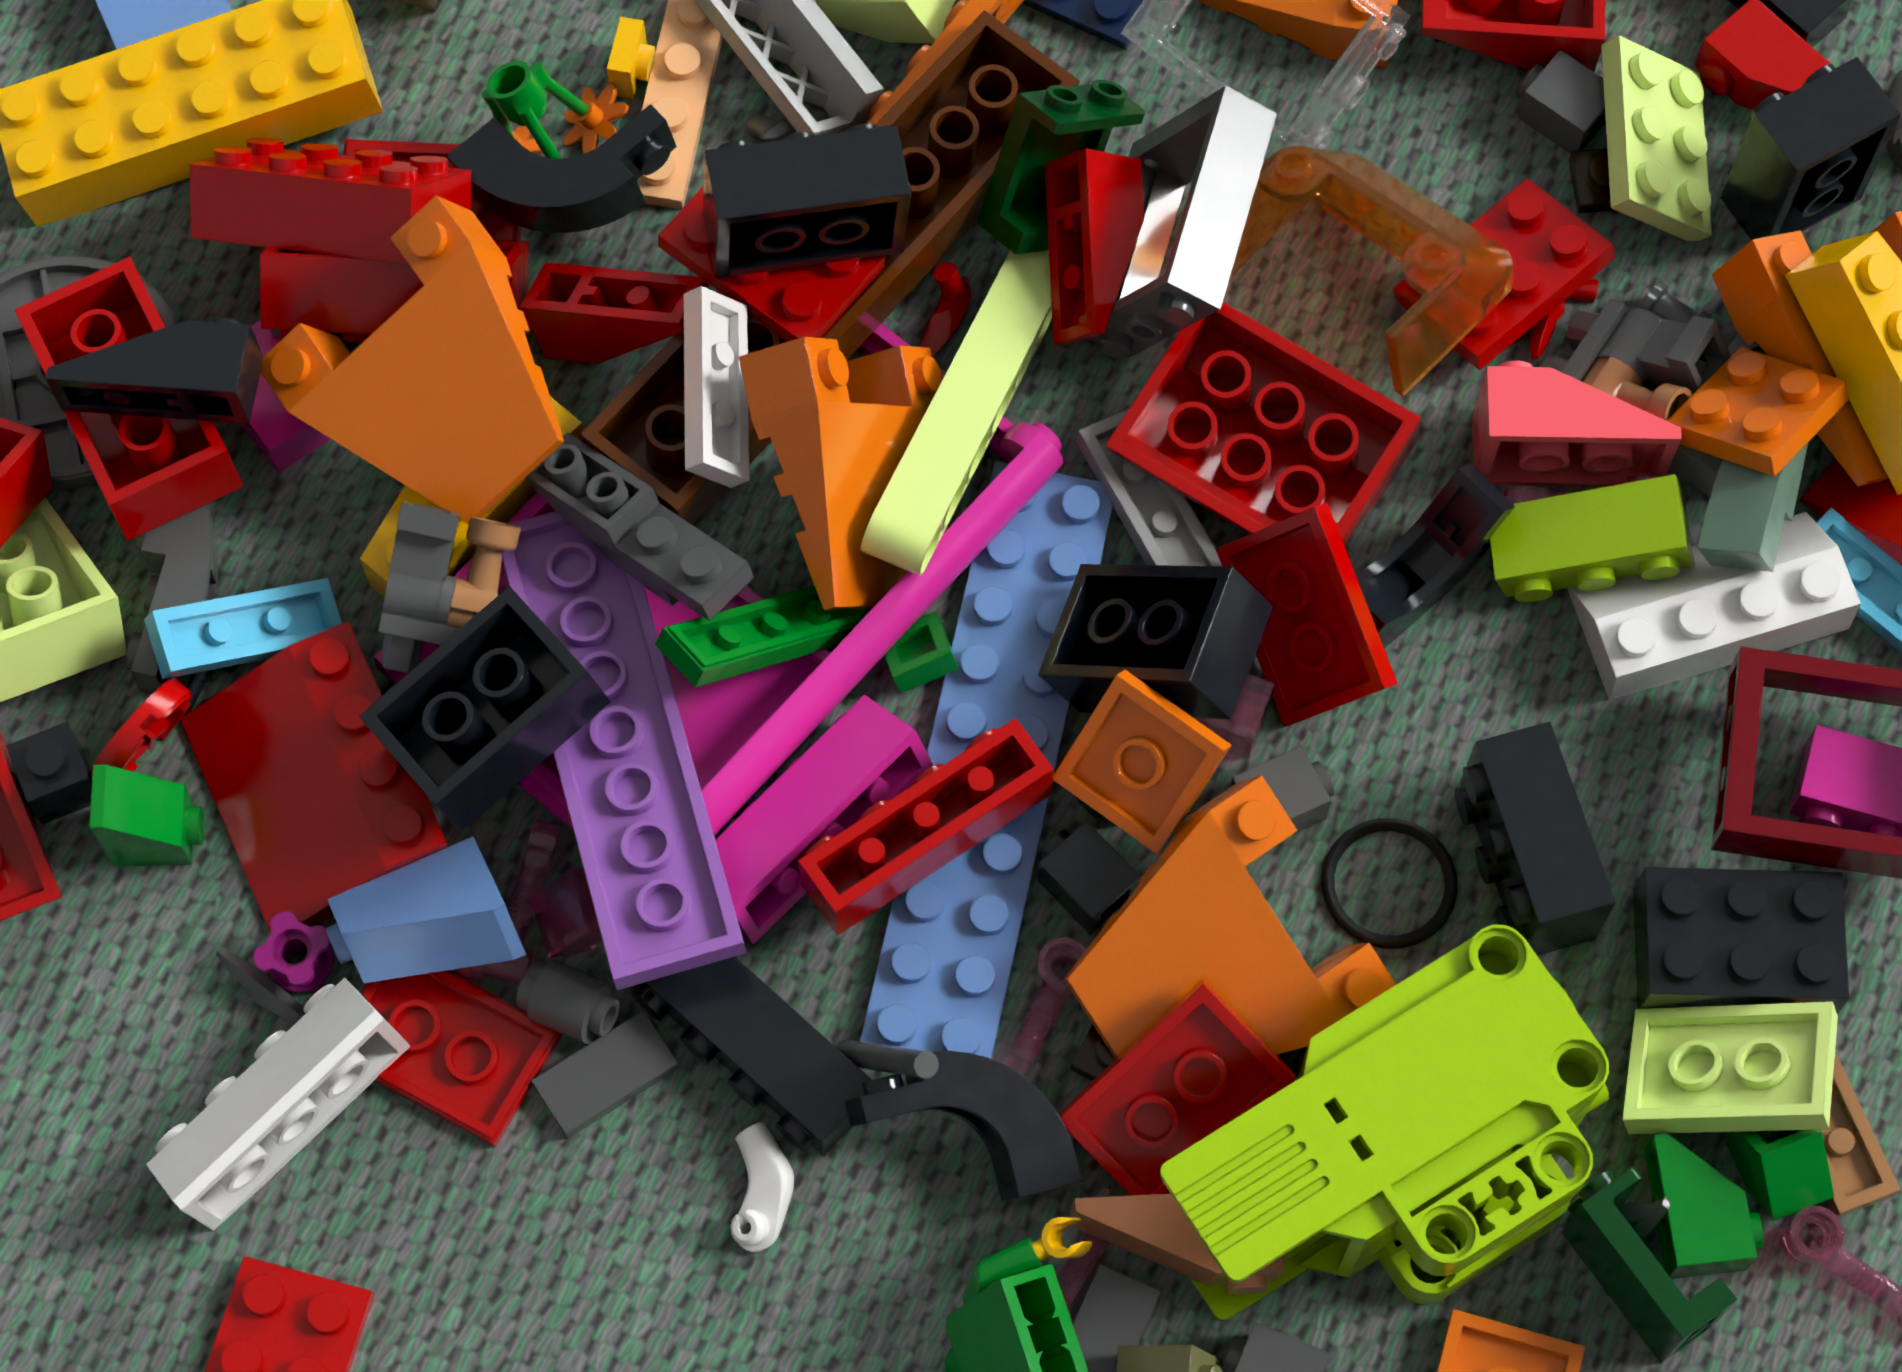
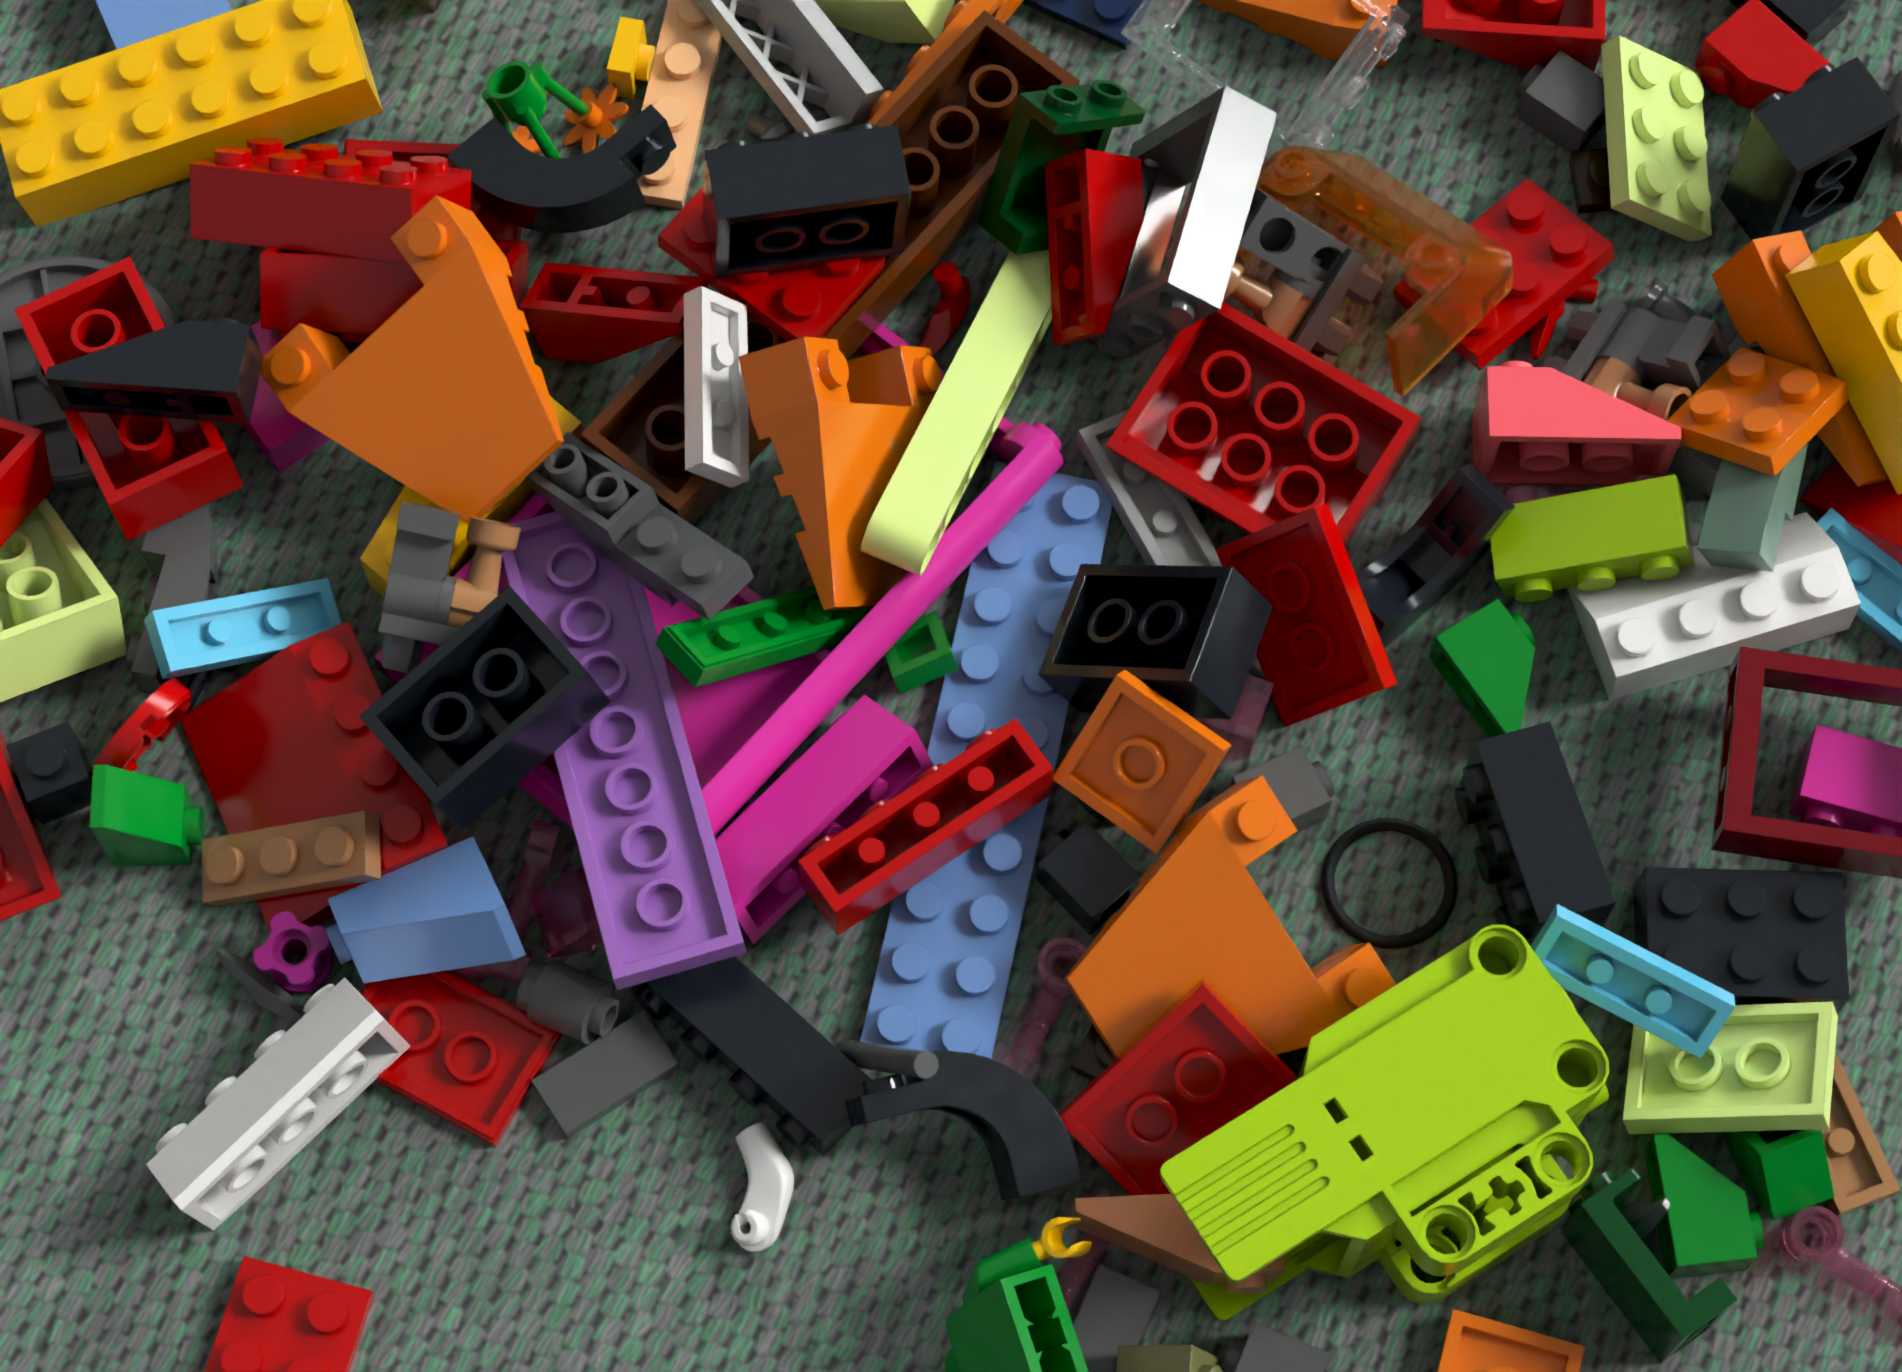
none -> medium nougat plate [202,811,381,906]
none -> dark grey hips [1223,187,1383,357]
none -> green slope [1429,598,1535,738]
none -> medium azure plate [1531,904,1735,1059]

